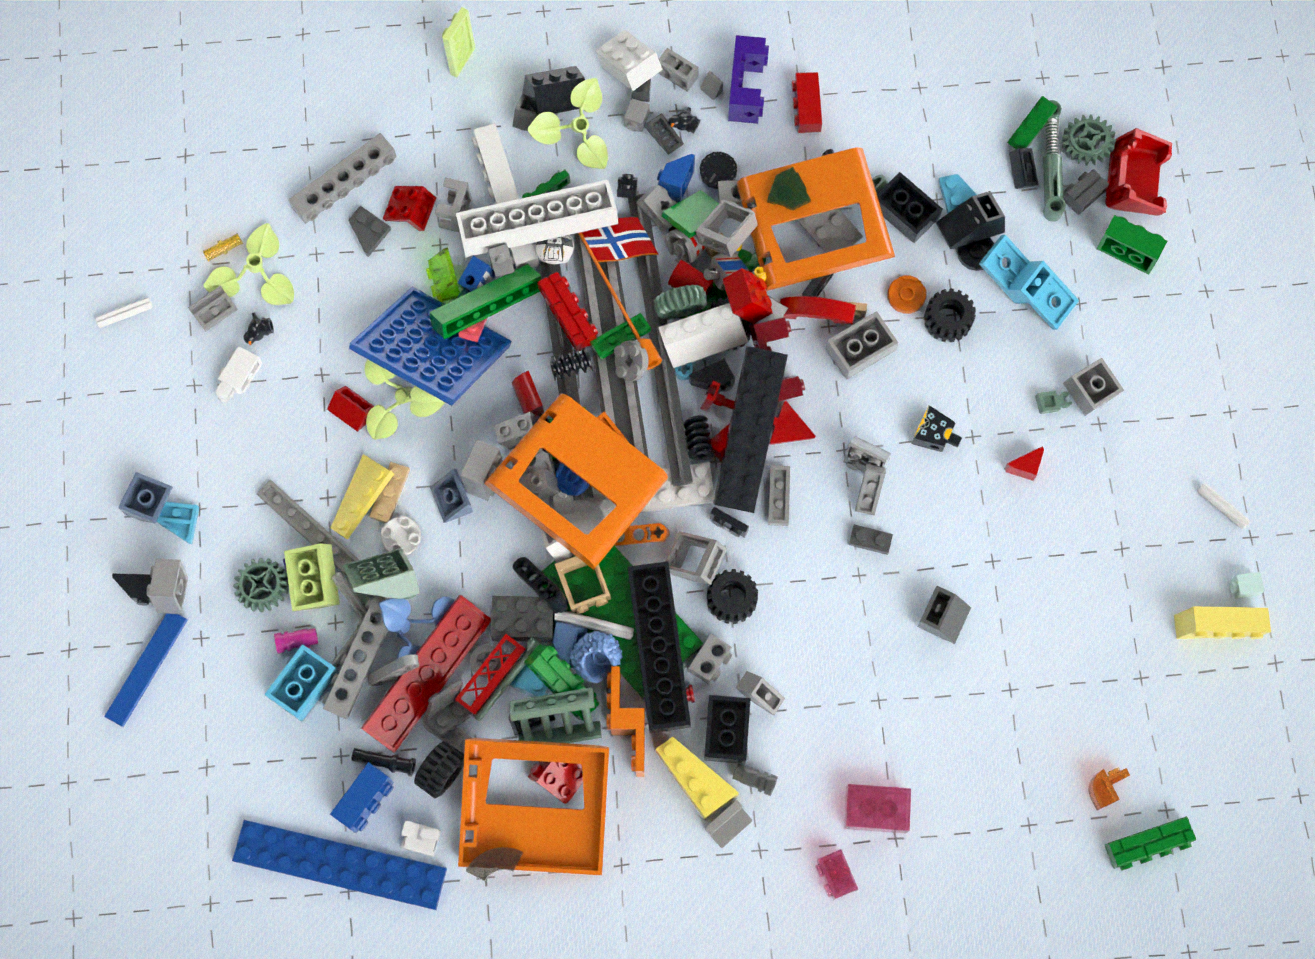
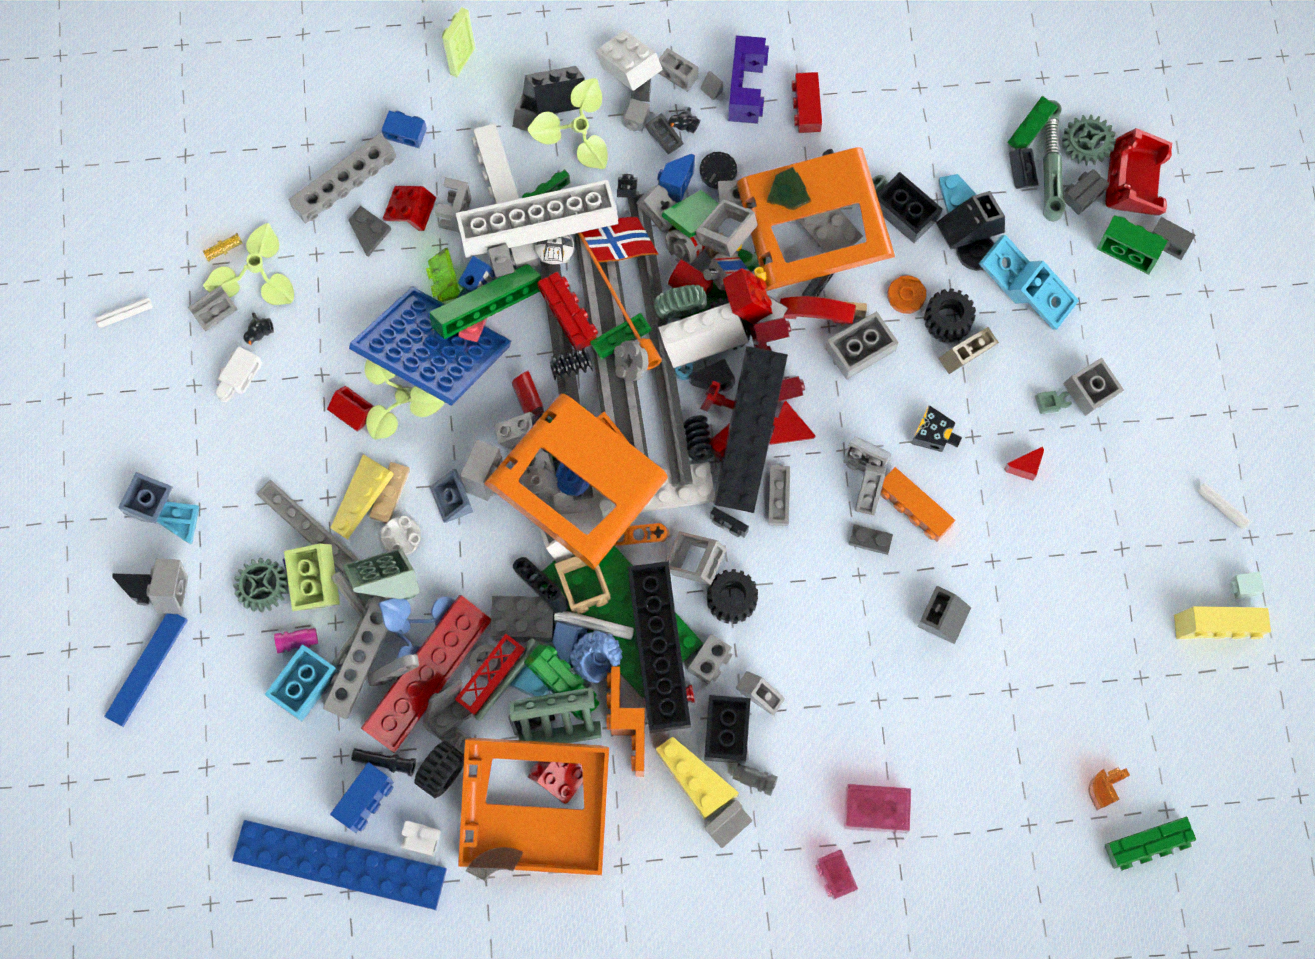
none -> blue brick [381,110,427,149]
none -> orange brick [880,467,956,542]
none -> dark tan slope [938,327,999,374]
none -> dark grey hinge [1152,217,1196,260]

